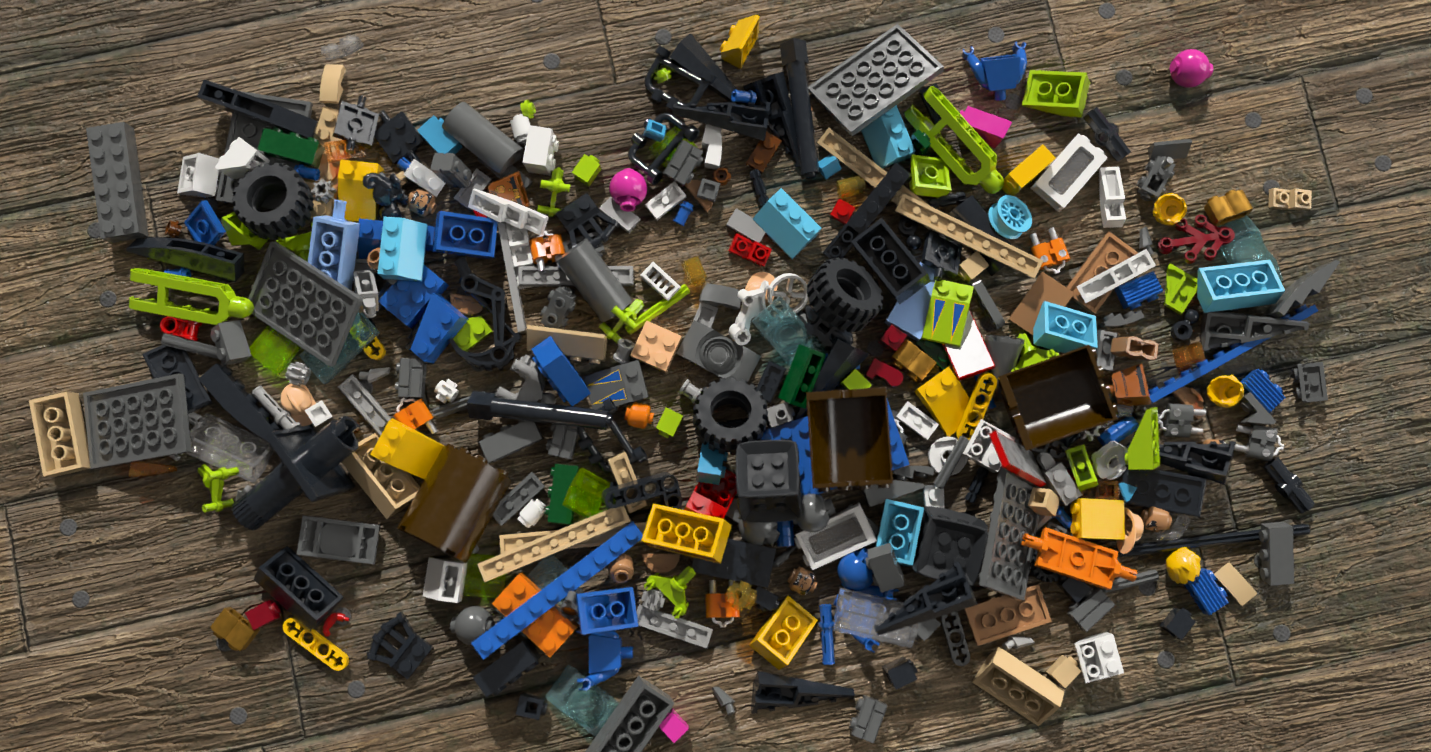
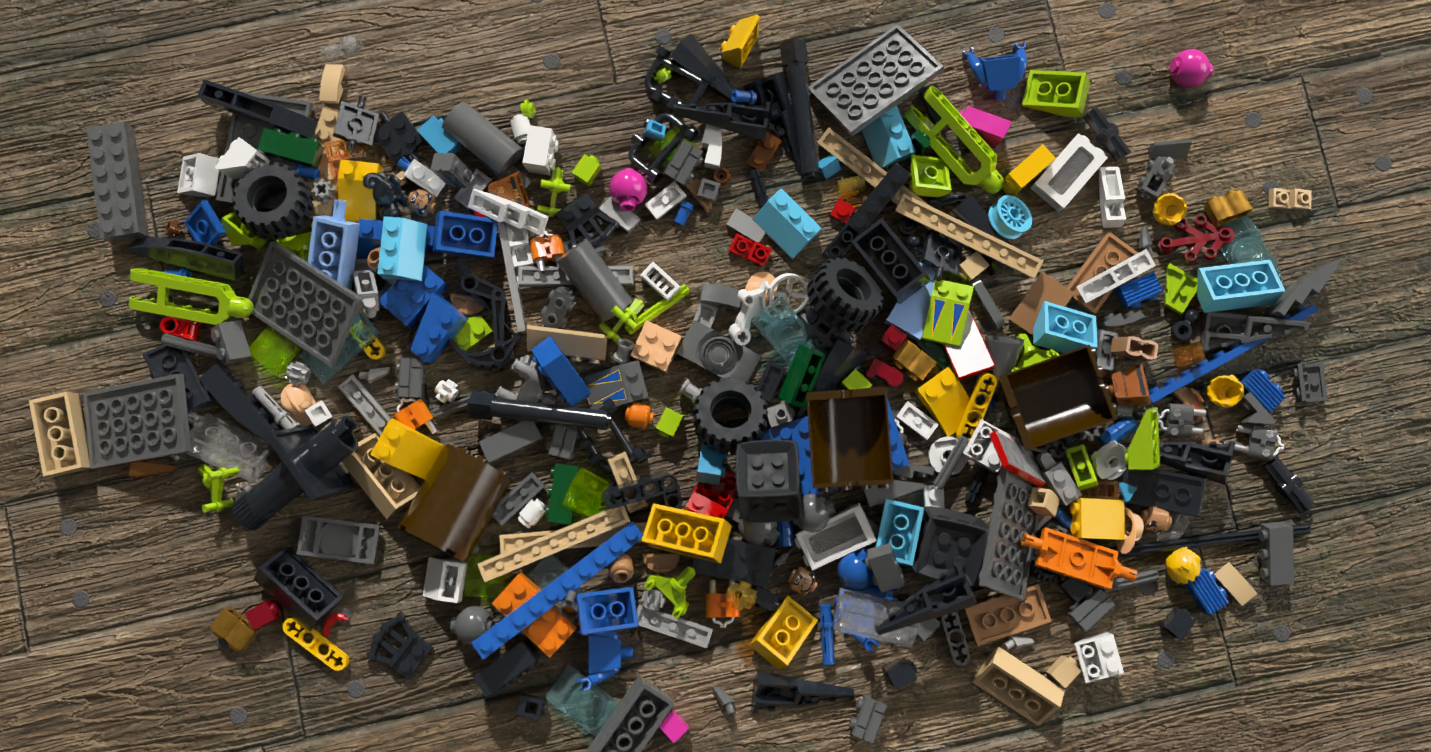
clear yellow brick [681,256,707,287] -> none
orange piece [1030,227,1070,274] -> none

